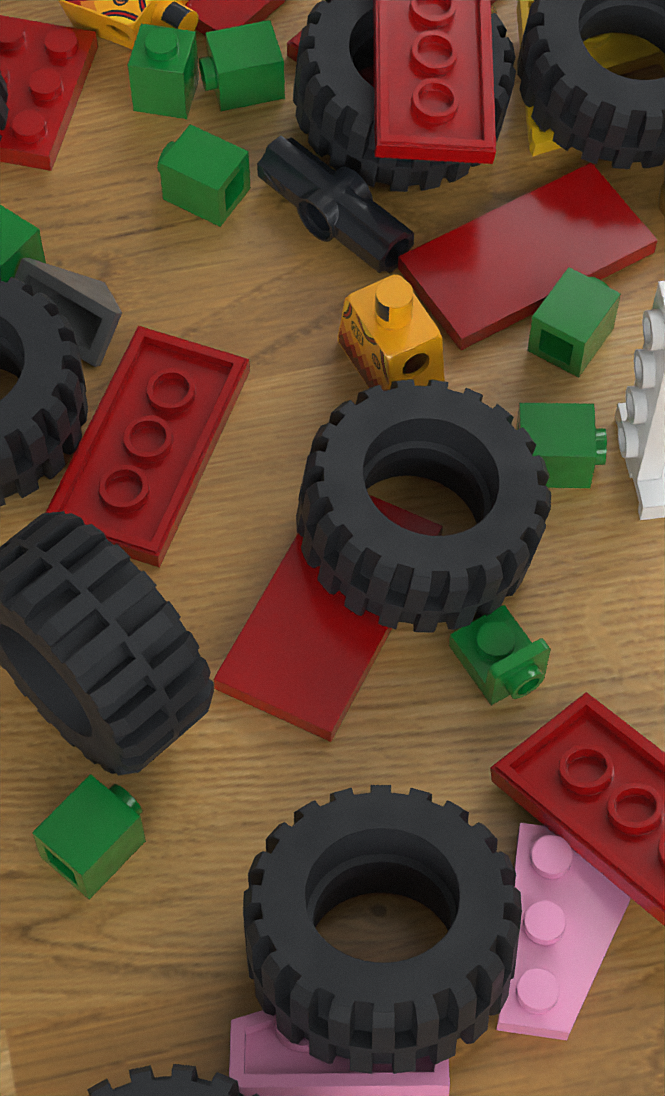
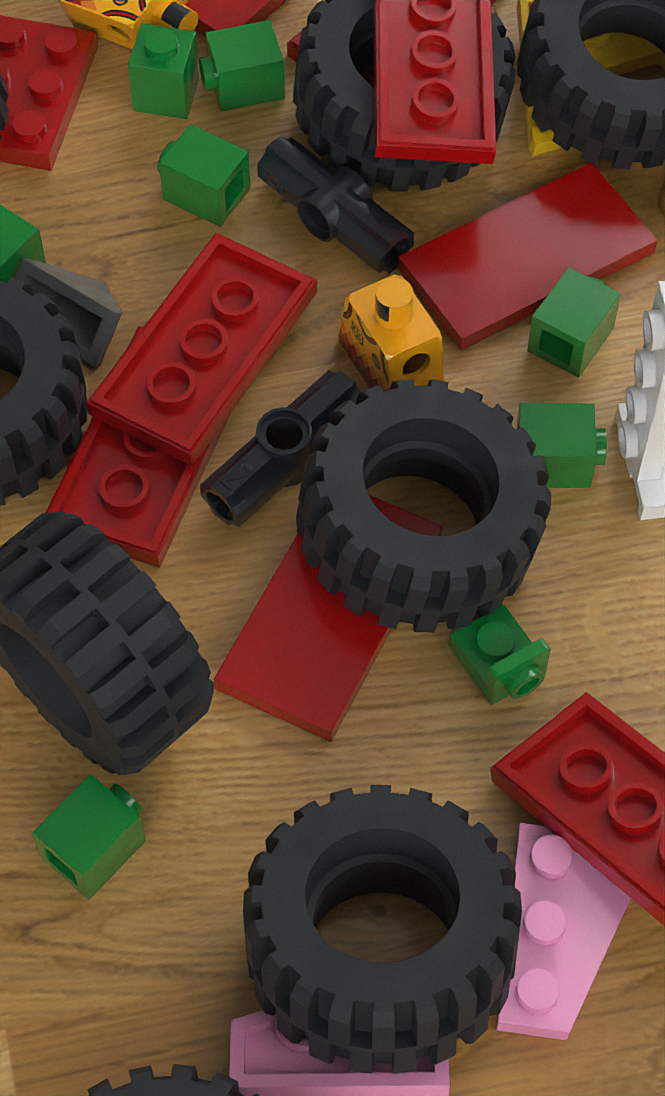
none -> red tile [86,232,317,466]
none -> black piece [200,370,360,527]

